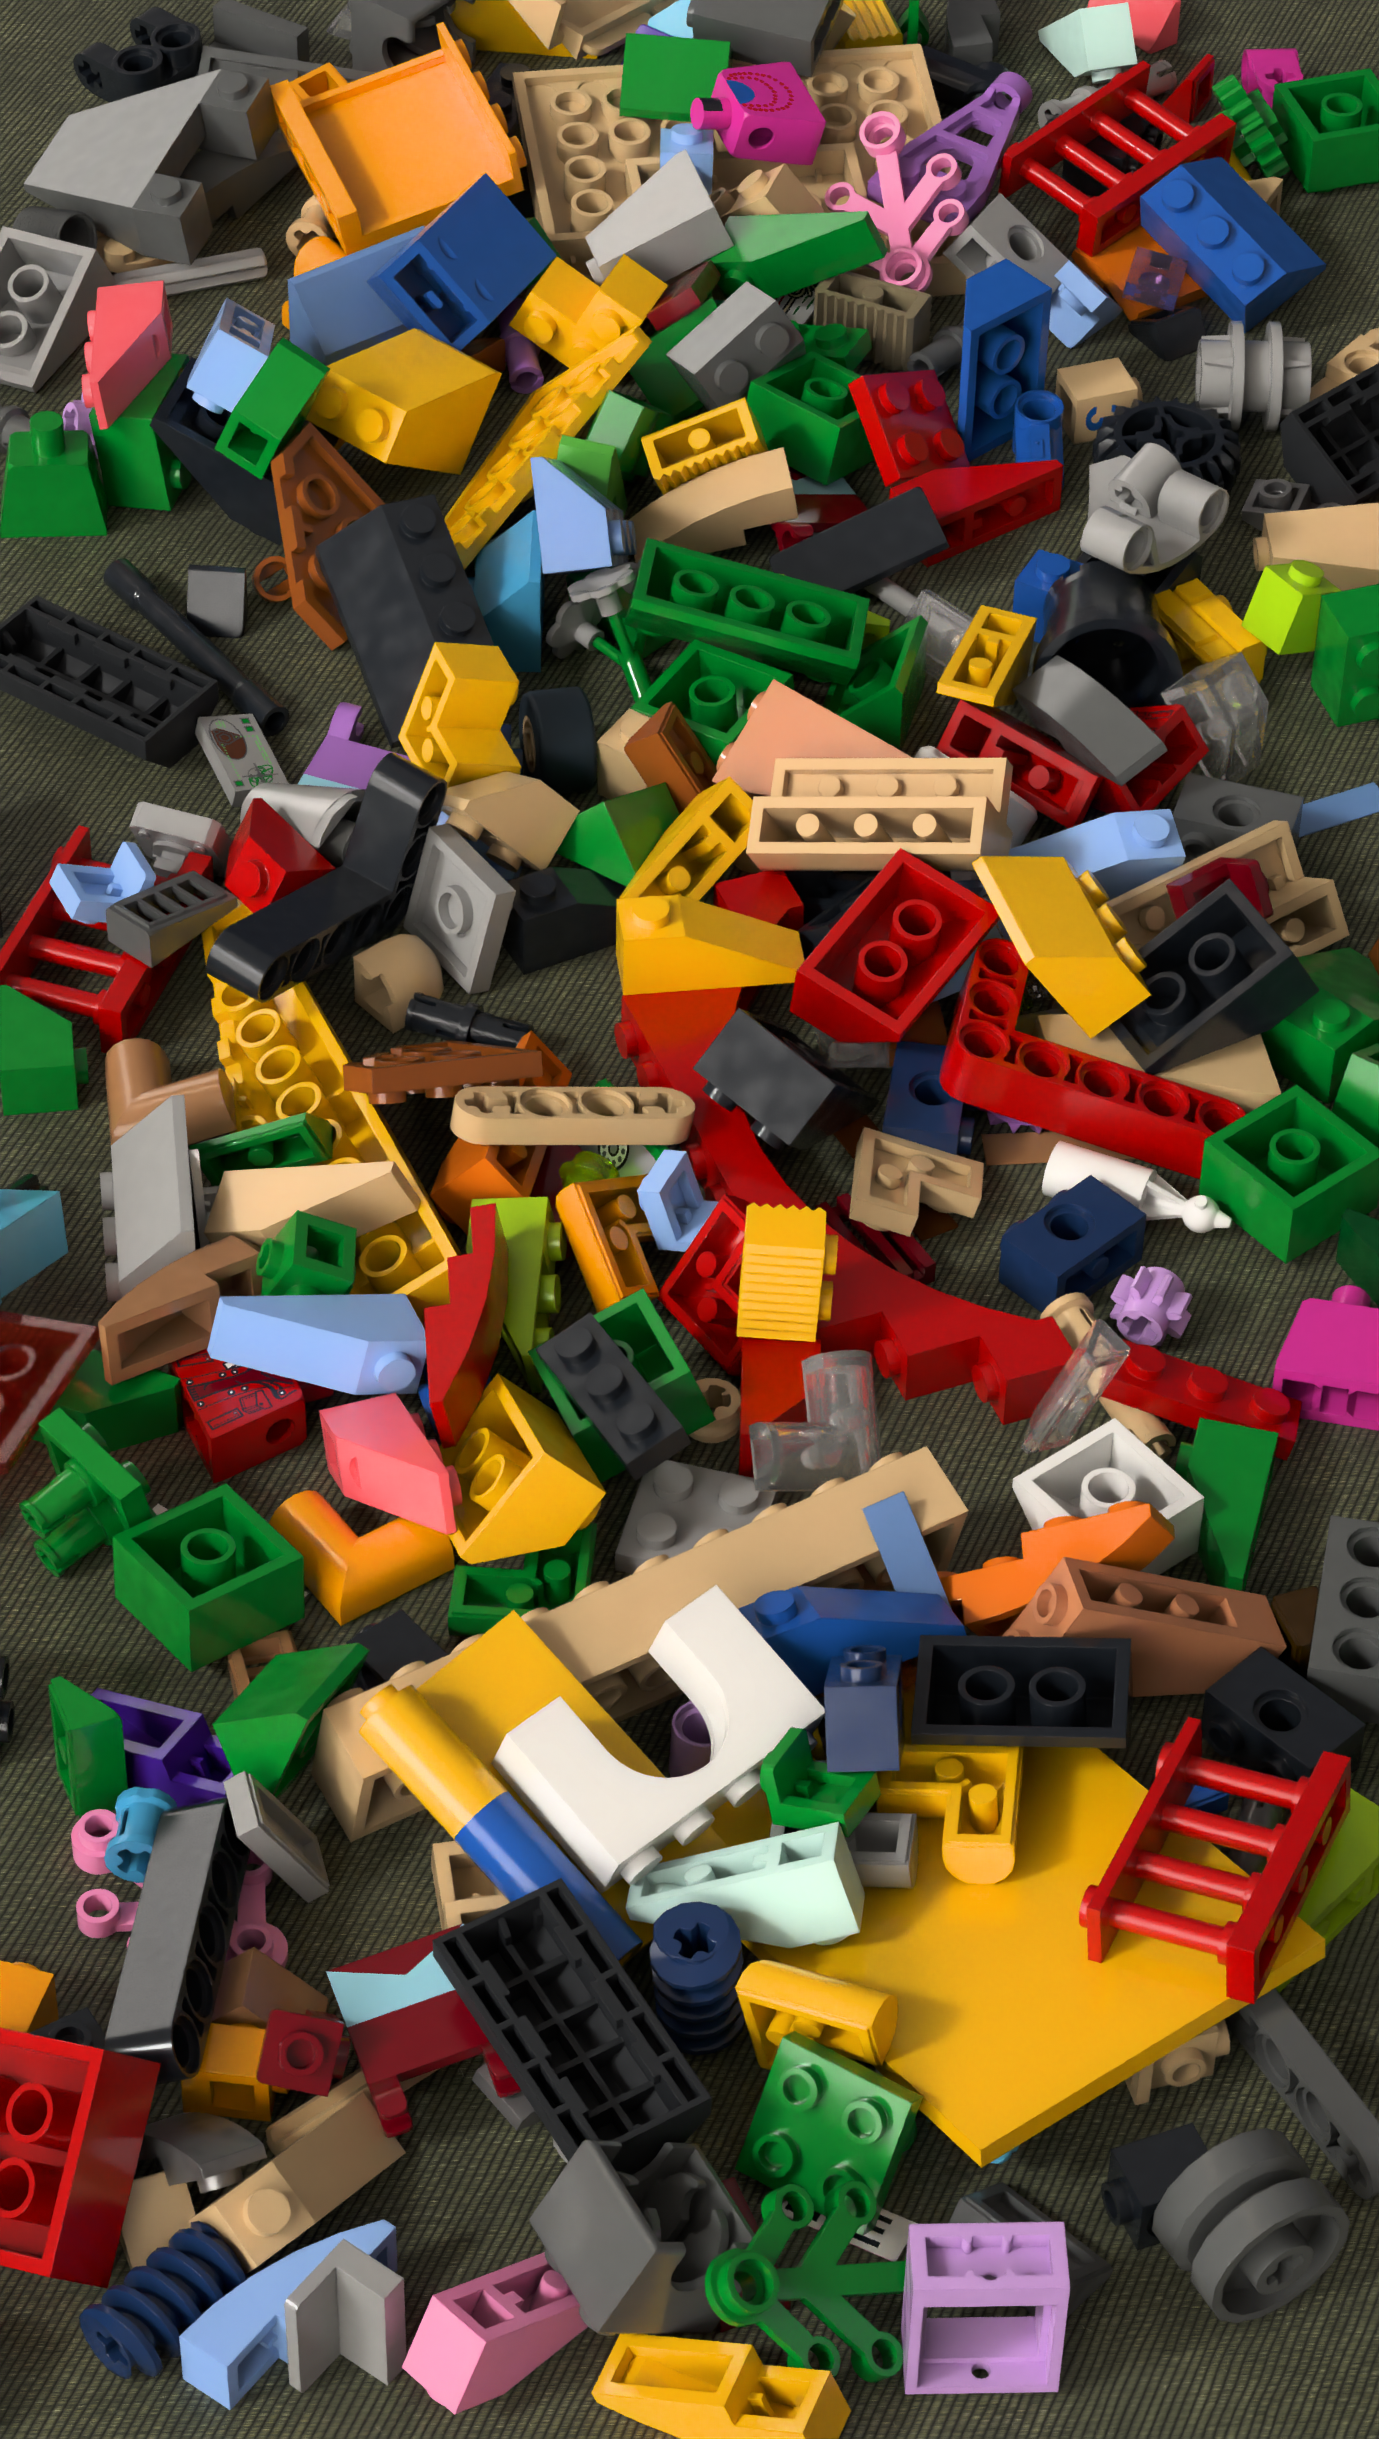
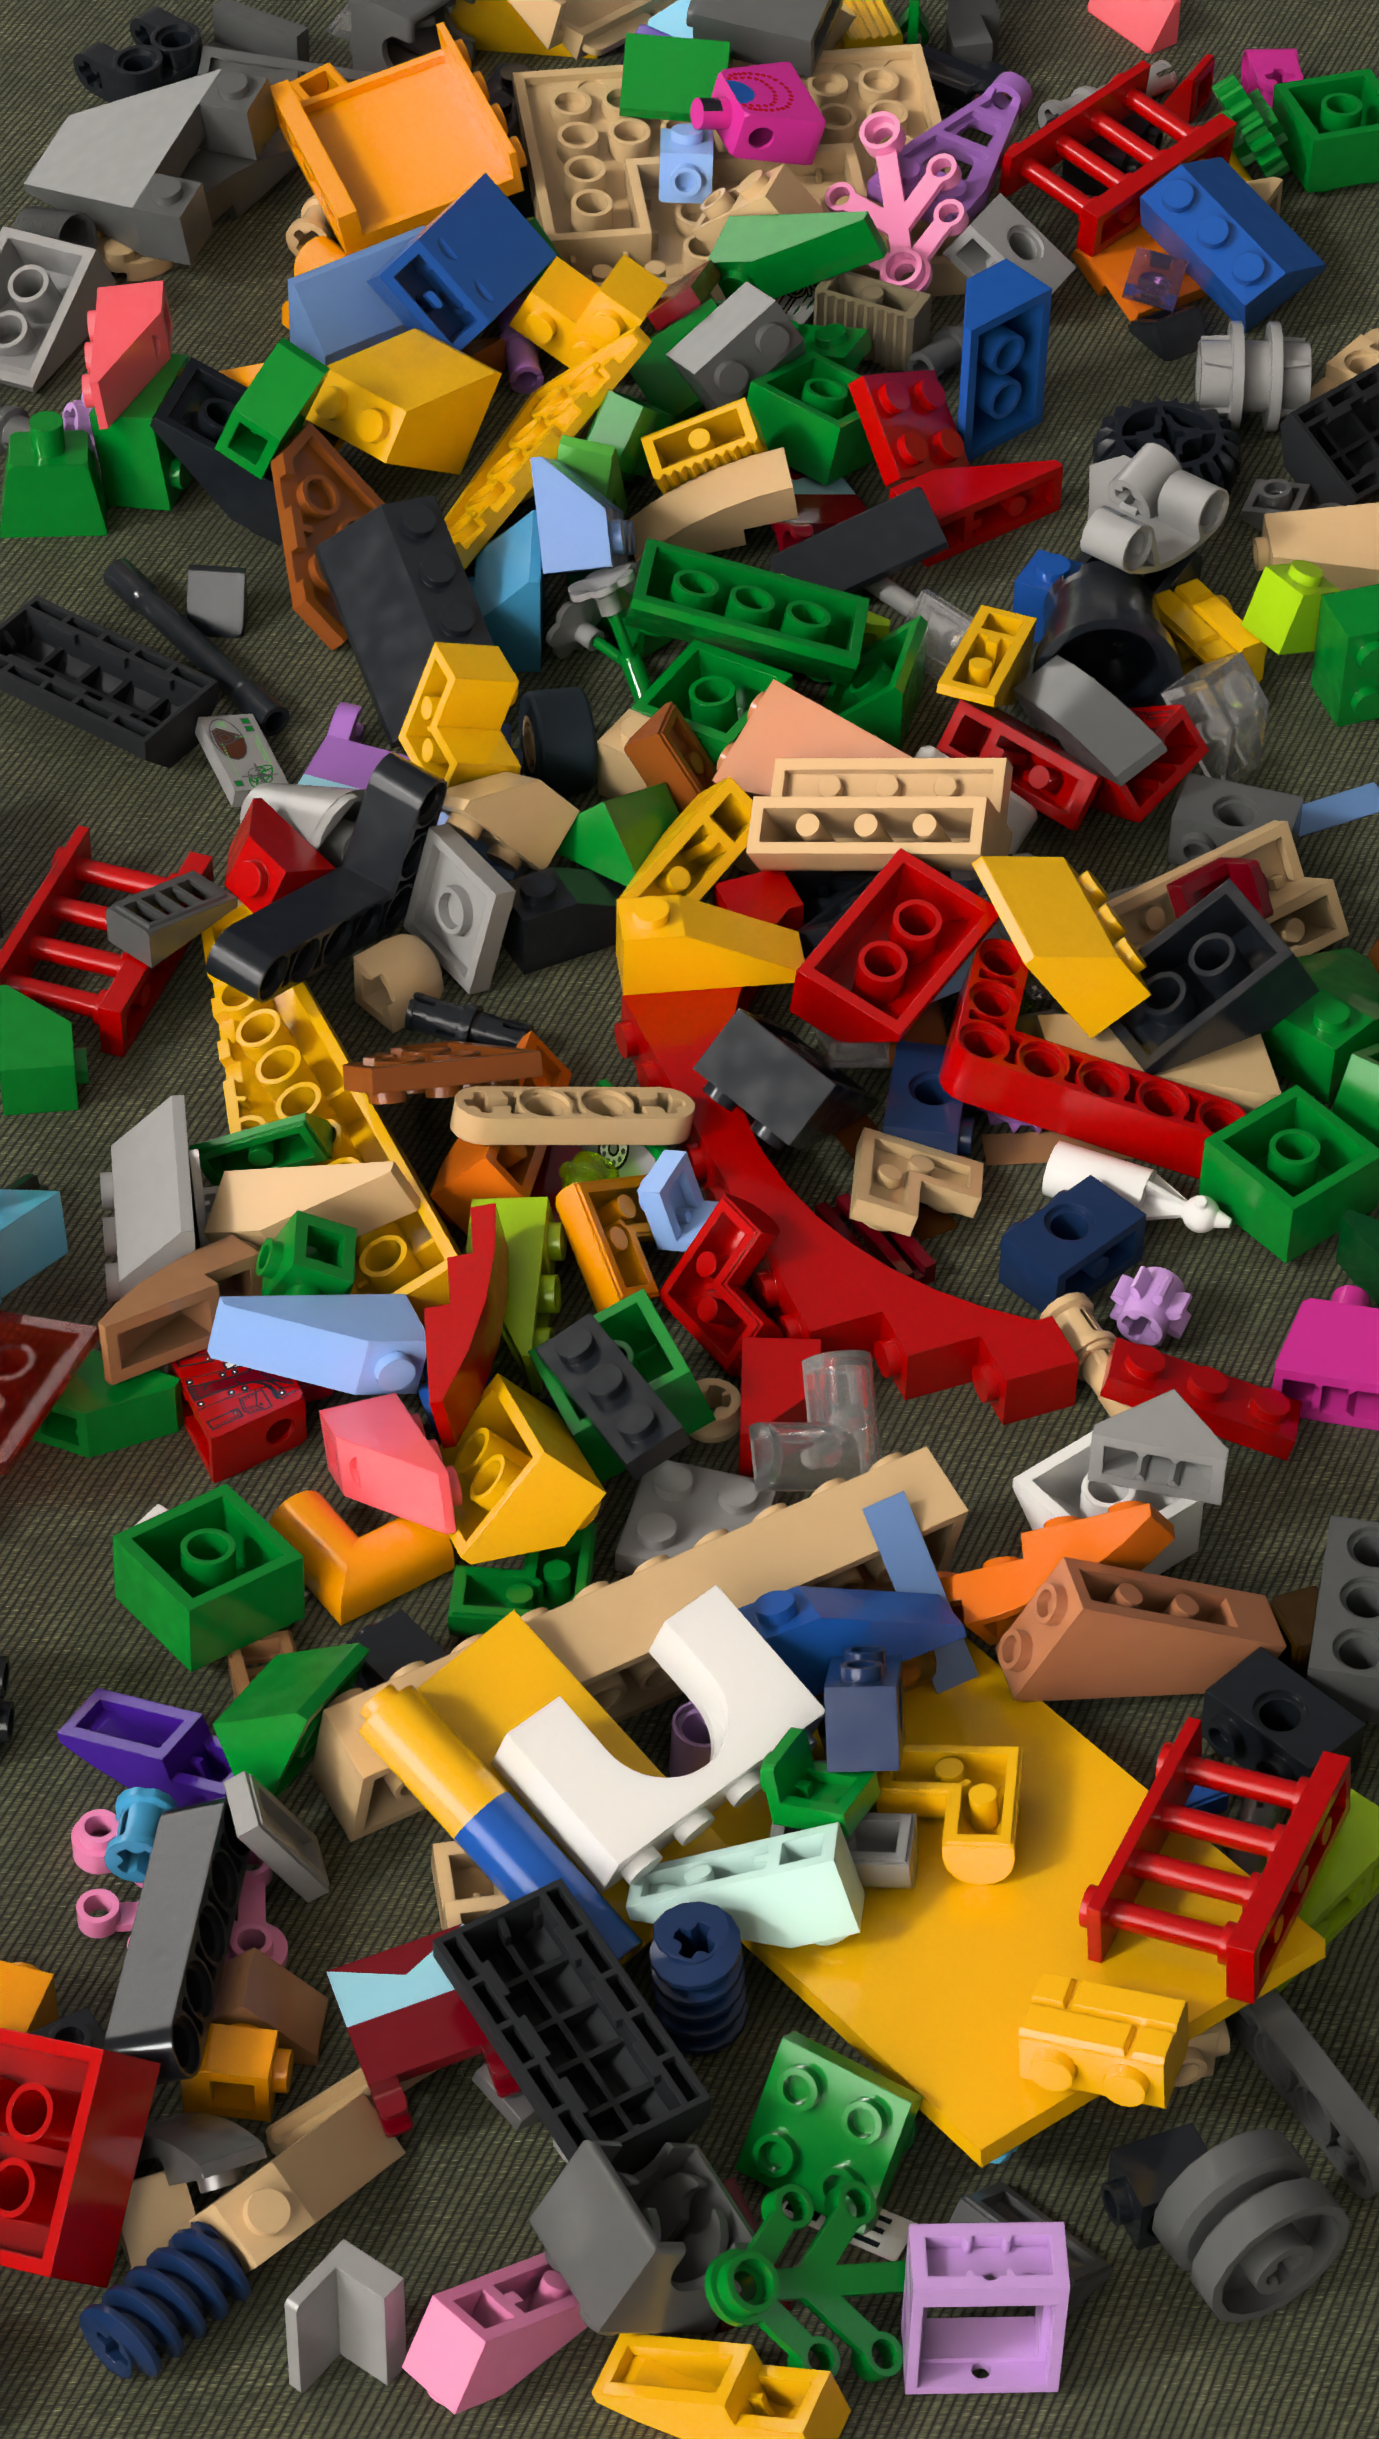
green plate [19,1407,157,1578] -> none
green slope [48,1676,128,1818] -> none
light blue bracket [49,842,156,924] -> none
medium nougat brick [104,1038,237,1145] -> none
light grey axle [113,247,268,296] -> none
light grey piece [129,801,232,878] -> none
light blue slope [179,2219,397,2410] -> none
light blue slope [186,298,275,414] -> none
dark orange hinge [252,556,291,603] -> none
dark red bracket [255,2008,351,2097] -> none
slope [585,149,734,287] -> none
yellow brick [735,1960,898,2070] -> none
yellow brick [736,1202,838,1342] -> none
black slope [911,1635,1133,1748] -> none
light blue slope [1008,809,1186,901] -> none
blue piece [1012,390,1064,490] -> none
clear slope [1020,1319,1131,1454] -> none
light aqua slope [1038,2,1137,84] -> none
light blue slope [1049,260,1123,349] -> none
tan brick [1055,357,1143,444] -> none
green slope [1175,1418,1279,1592] -> none
none -> yellow brick [1018,1972,1189,2109]
none -> light grey slope [1088,1389,1229,1506]

